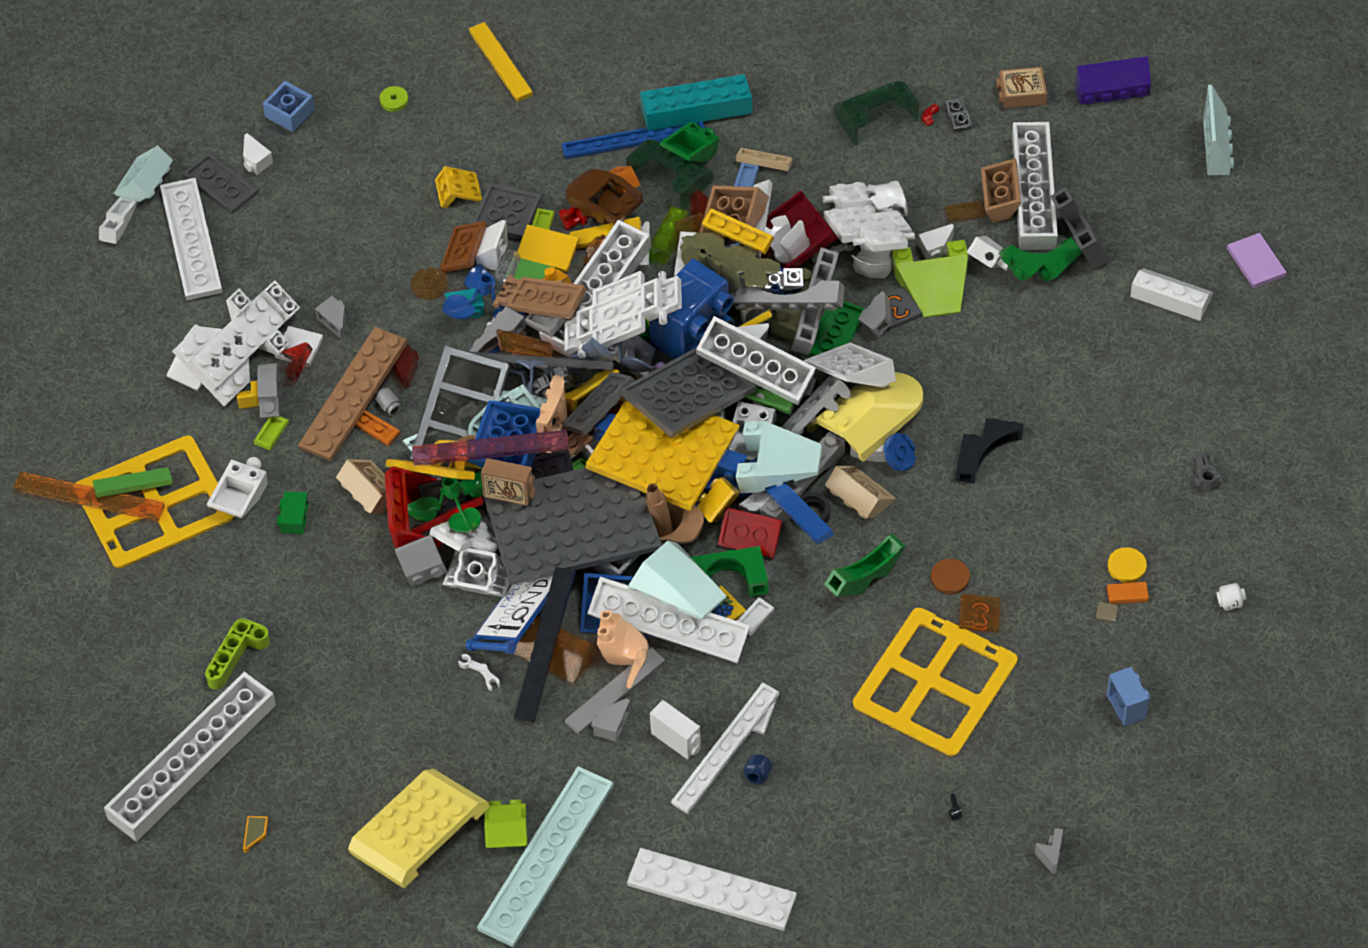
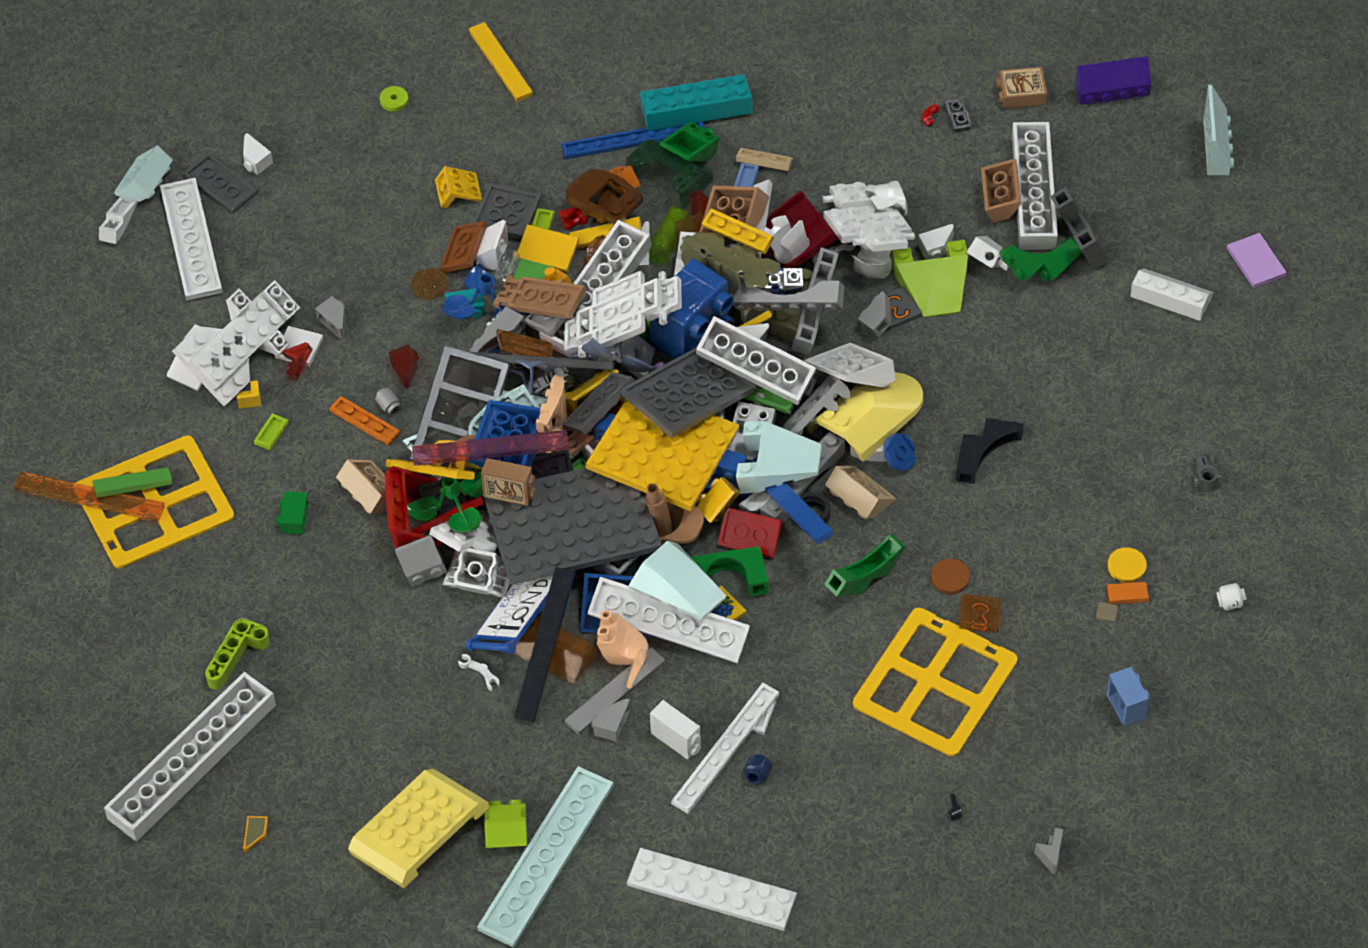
white slope [207,457,268,518] -> none
light grey arch [257,363,280,418] -> none
medium blue brick [263,81,315,132] -> none
medium nougat plate [298,327,408,462] -> none
white tile [737,598,774,636] -> none
green tile [803,301,865,357] -> none
clear green windscreen [833,81,919,145] -> none
clear orange tile [945,200,985,223] -> none

